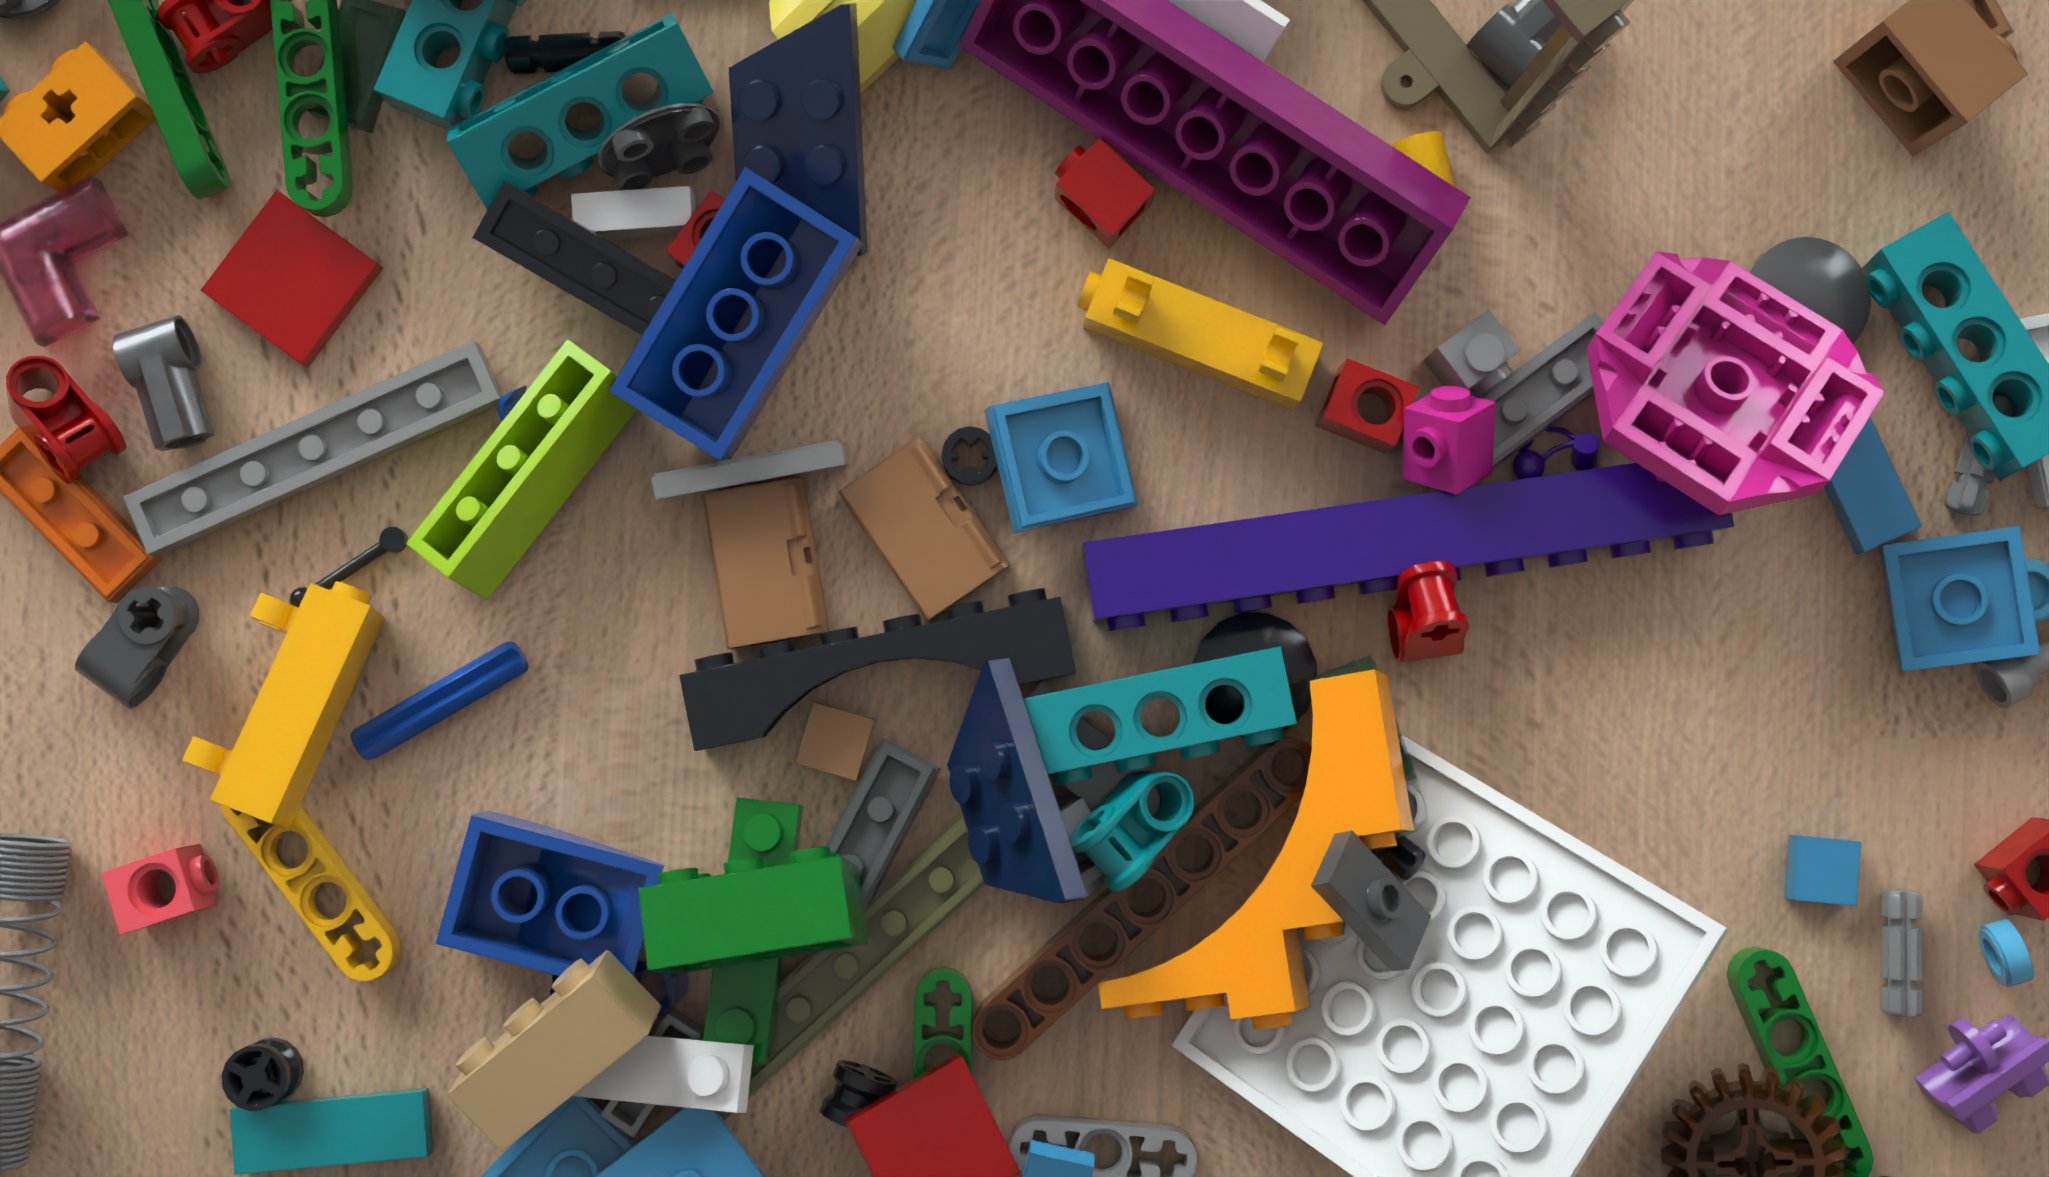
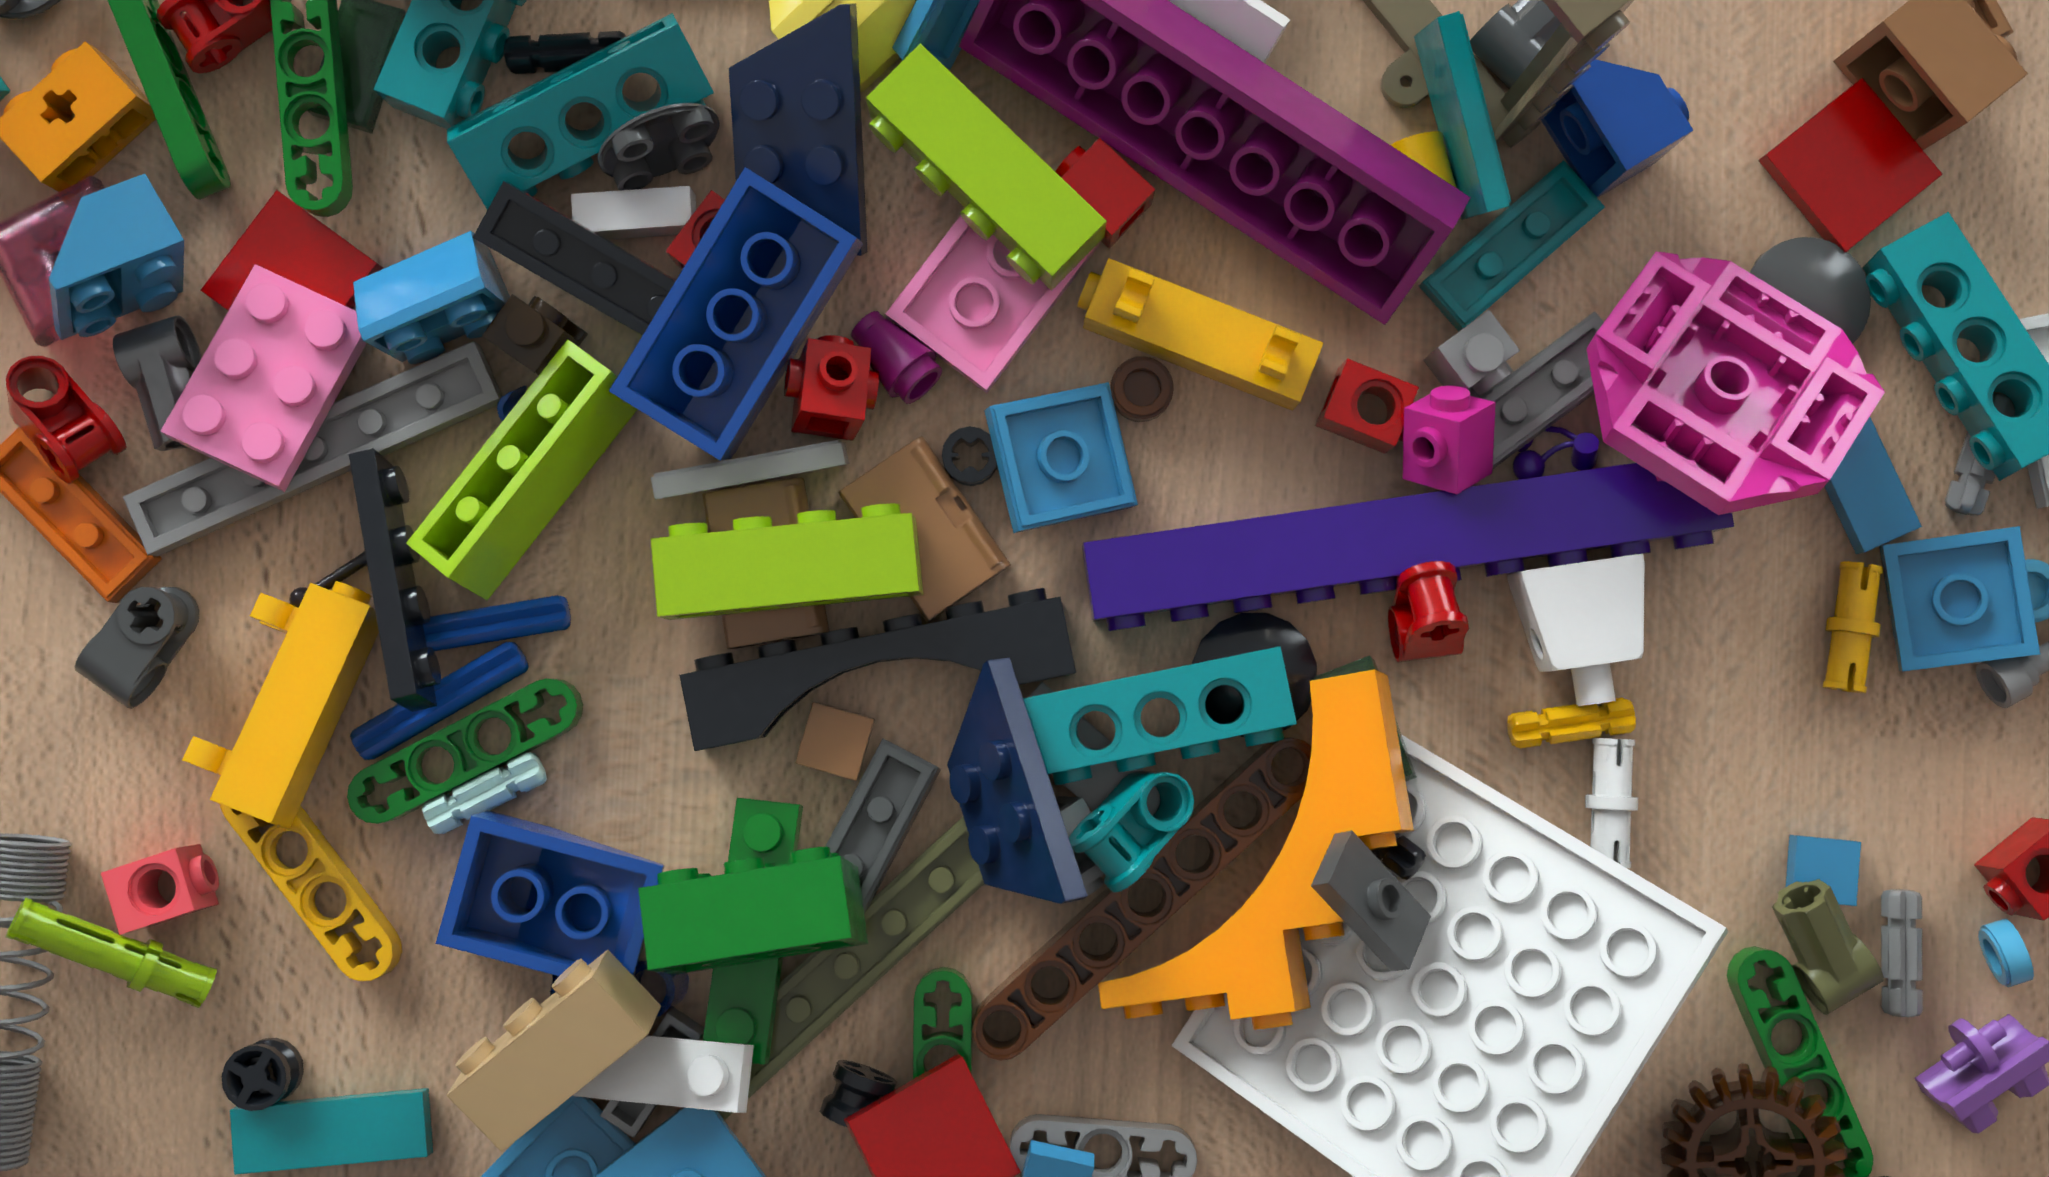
none -> lime pin [6,897,217,1008]
none -> dark azure slope [49,174,184,340]
none -> bright pink plate [160,264,367,492]
none -> green beam [347,678,583,824]
none -> black plate [349,448,441,712]
none -> dark azure slope [353,231,510,364]
none -> light aqua axle [422,752,547,834]
none -> blue axle [423,595,571,651]
none -> dark brown brick [482,294,588,375]
none -> lime brick [651,503,923,620]
none -> red brick [784,335,879,441]
none -> magenta cone [851,311,942,404]
none -> lime brick [866,43,1107,291]
none -> bright pink plate [885,215,1101,393]
none -> reddish brown tile [1110,356,1174,422]
none -> teal tile [1414,11,1511,220]
none -> teal tile [1419,160,1605,332]
none -> white torso [1507,553,1645,706]
none -> yellow axle [1507,697,1636,749]
none -> blue slope [1541,59,1693,198]
none -> white pin [1585,738,1638,868]
none -> red tile [1758,78,1943,253]
none -> olive piece [1772,879,1884,1015]
none -> yellow pin [1823,561,1883,693]

